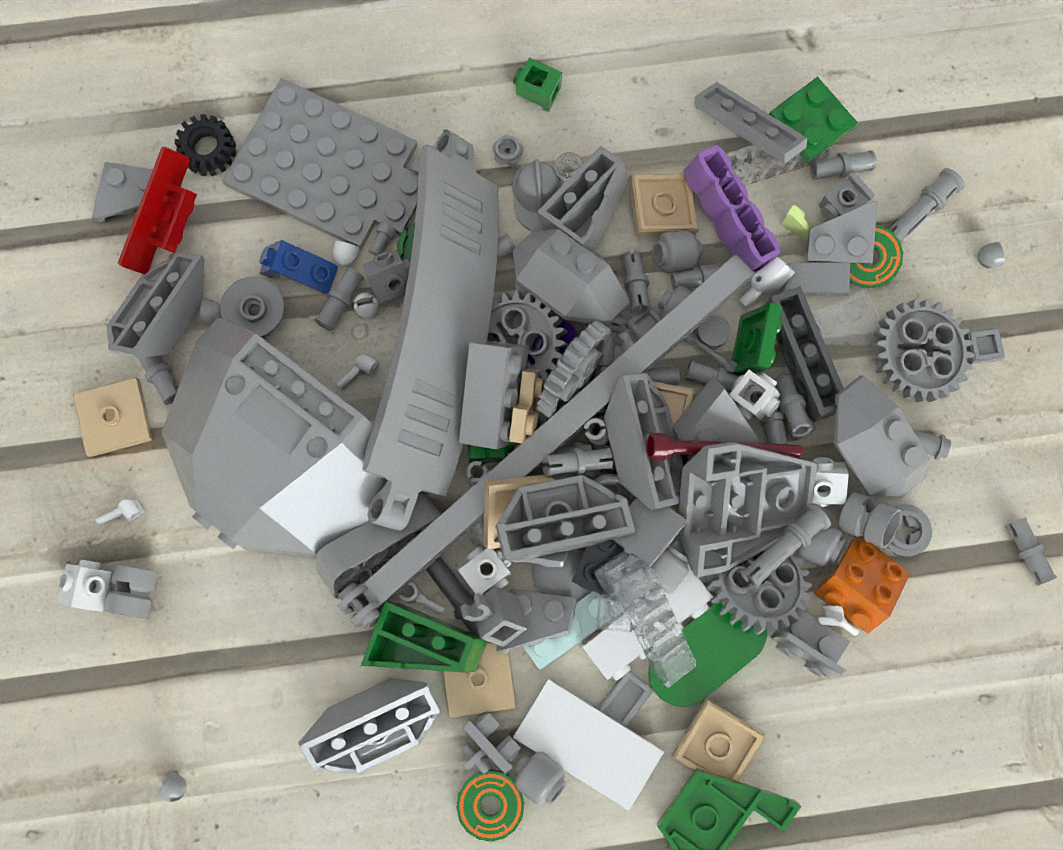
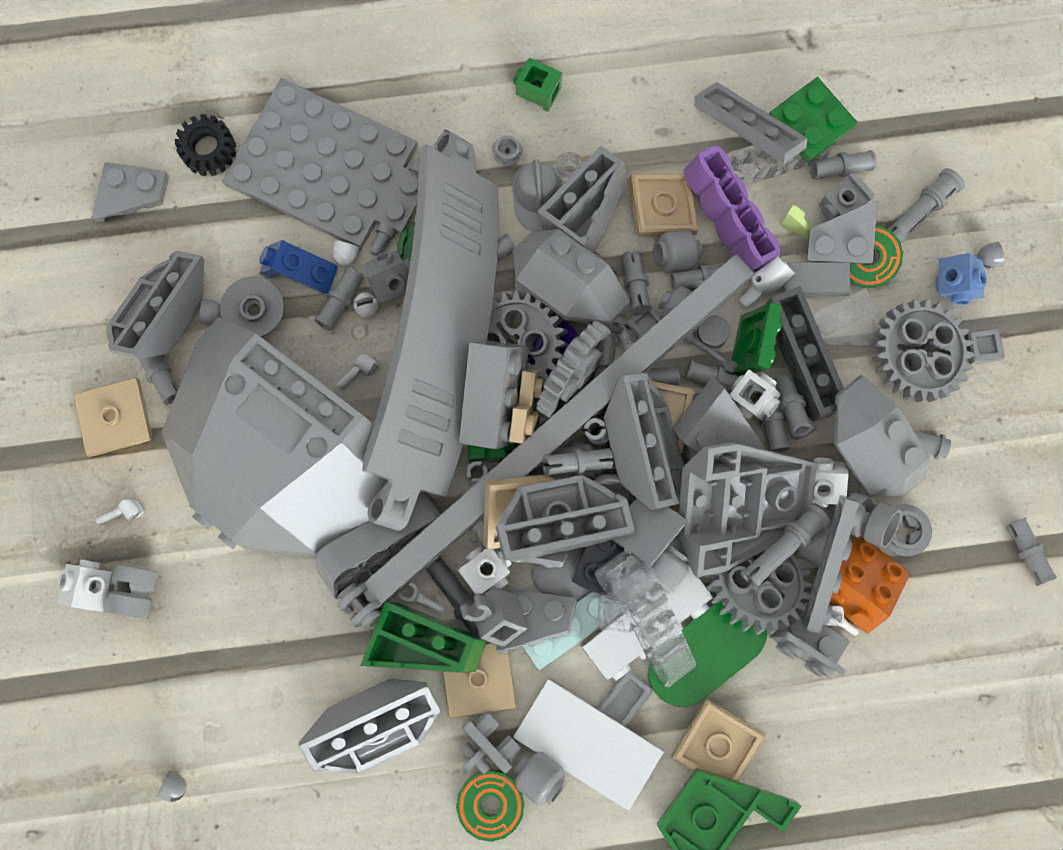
red bracket [118,146,197,274] -> none
dark red piece [646,432,804,461] -> none
none -> light grey plate [802,495,862,634]
none -> medium blue brick [936,253,987,305]

